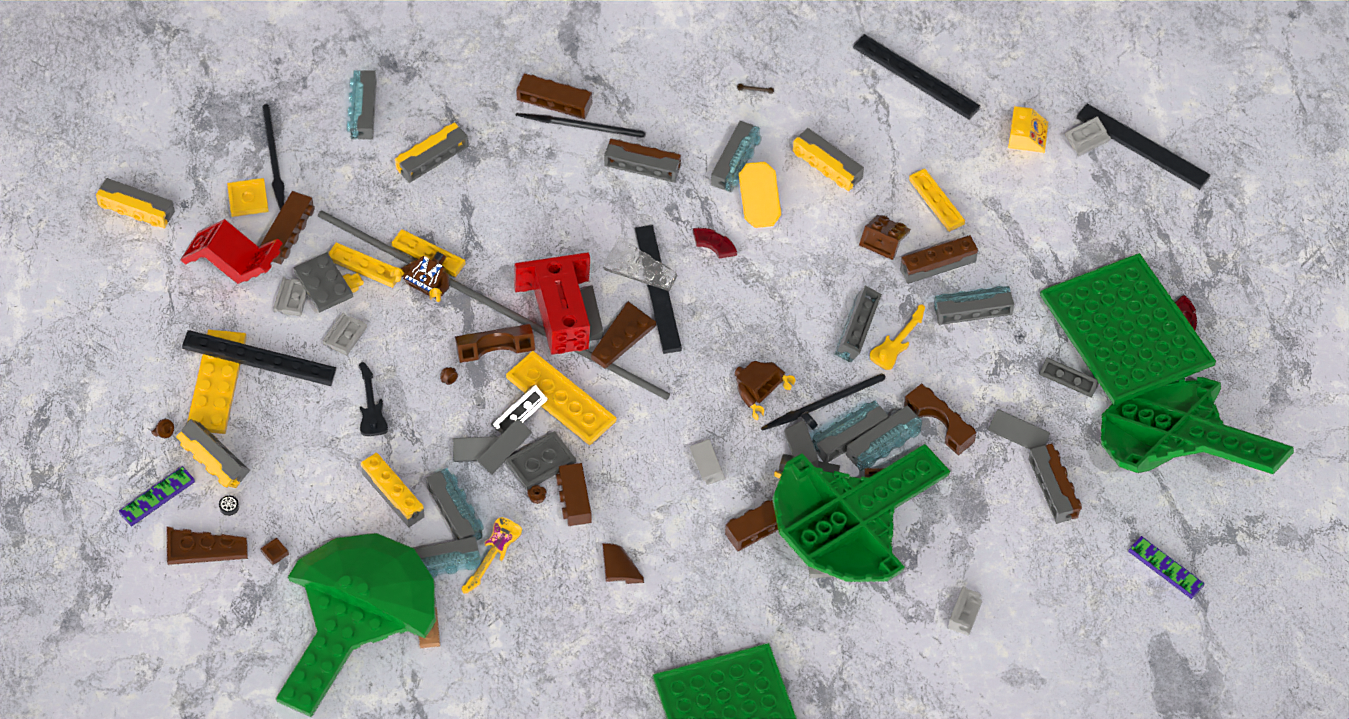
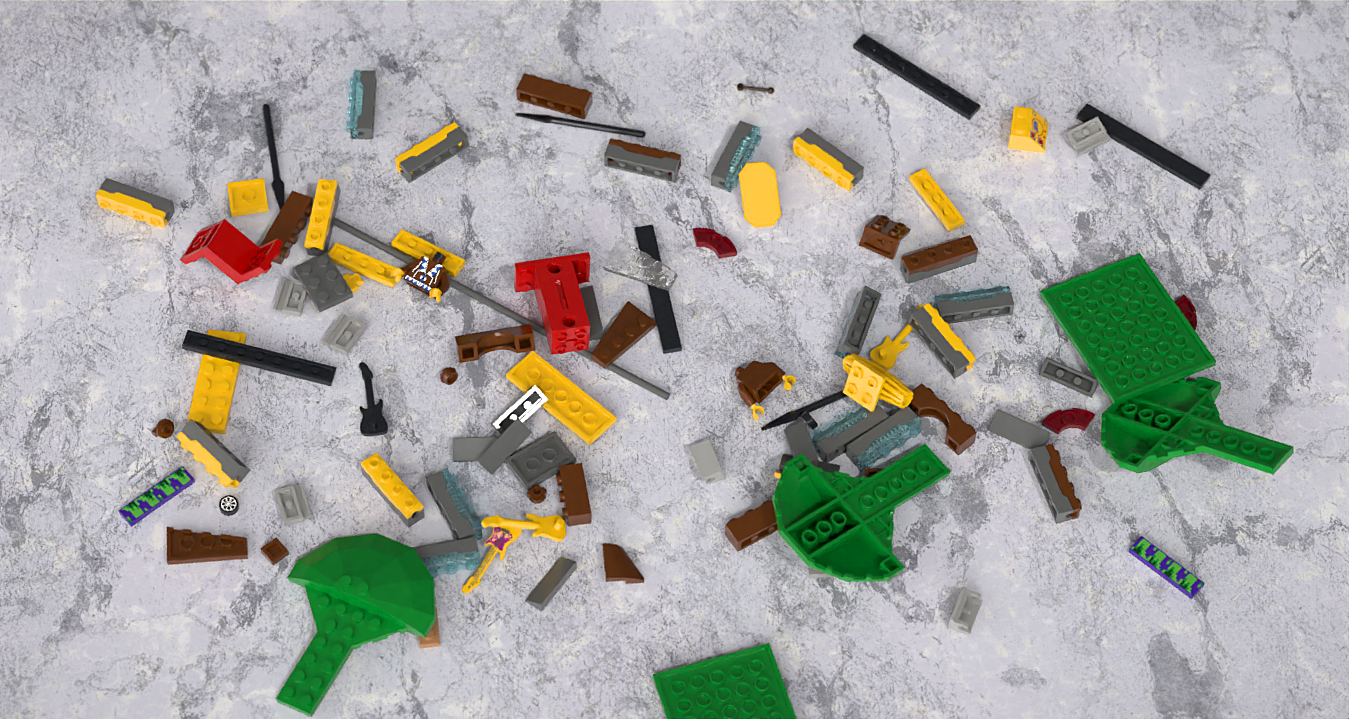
none -> light grey plate [274,482,313,526]
none -> yellow piece [304,179,341,256]
none -> yellow piece [481,513,566,542]
none -> dark grey slope [525,557,577,612]
none -> yellow plate [842,353,914,412]
none -> dark grey piece [908,303,976,379]
none -> dark red tile [1042,408,1095,434]

